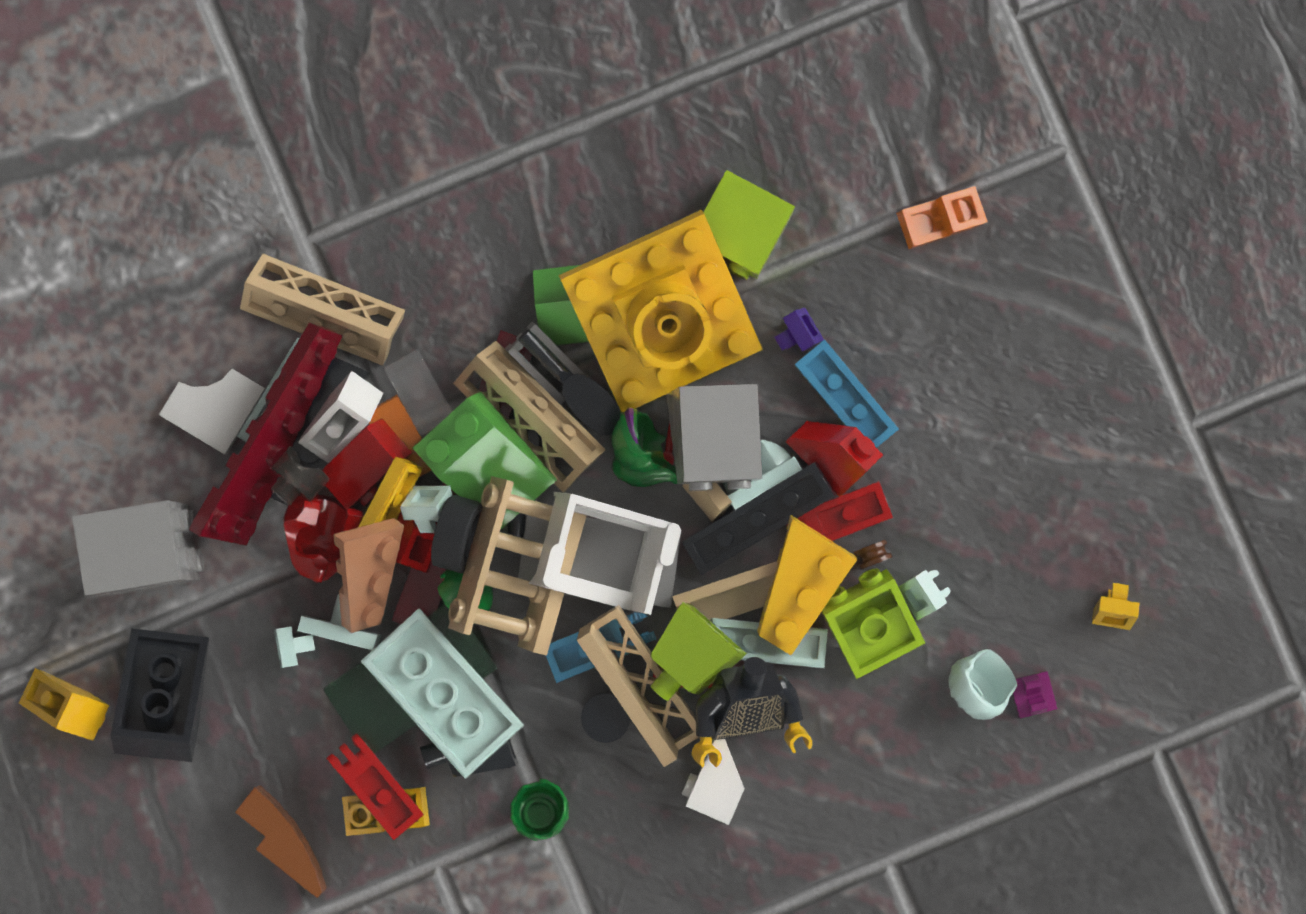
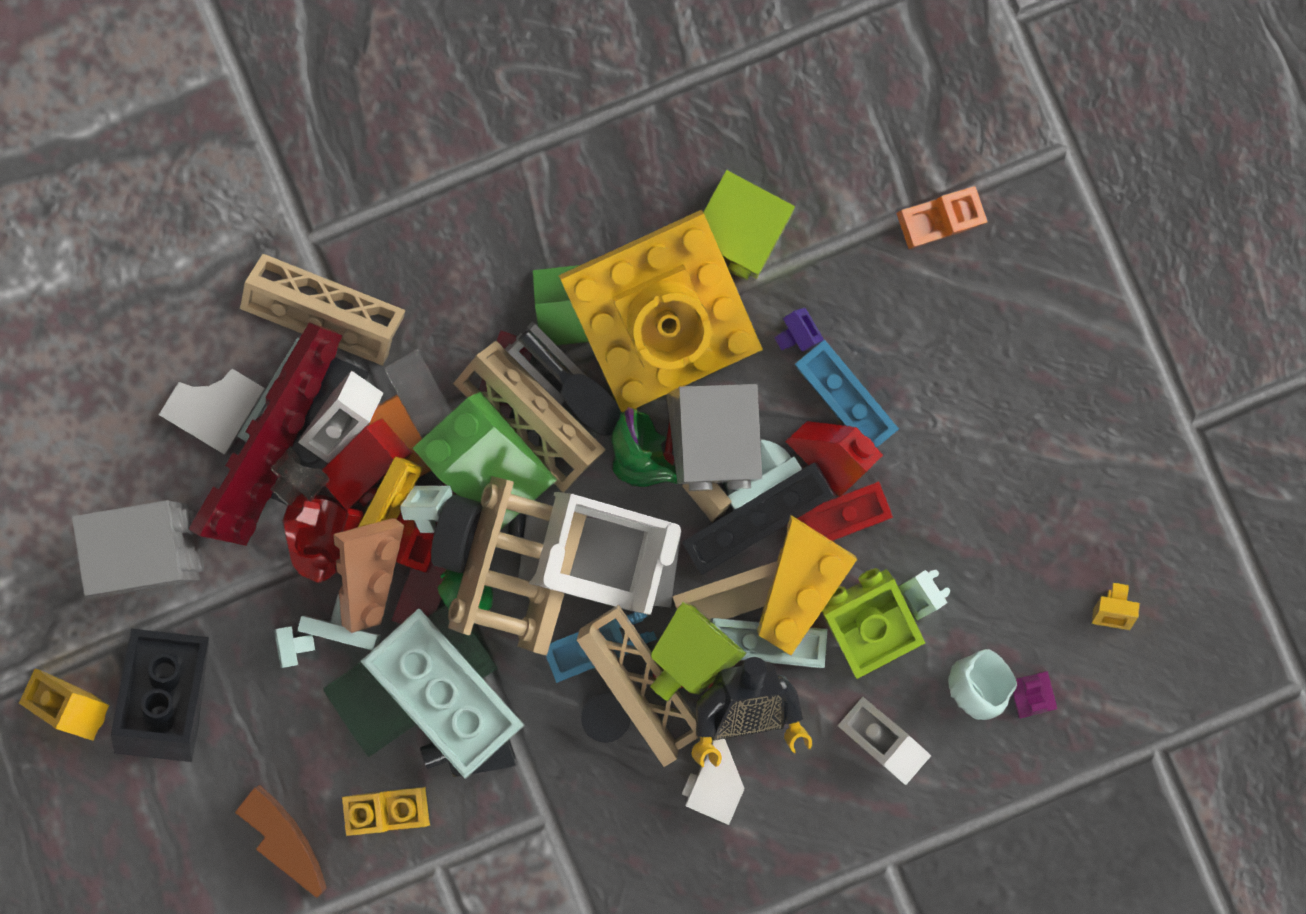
red hinge [326,733,424,840] -> none
green hair [510,779,569,841] -> none
reddish brown bush [853,539,892,570] -> none
none -> white slope [838,697,931,785]

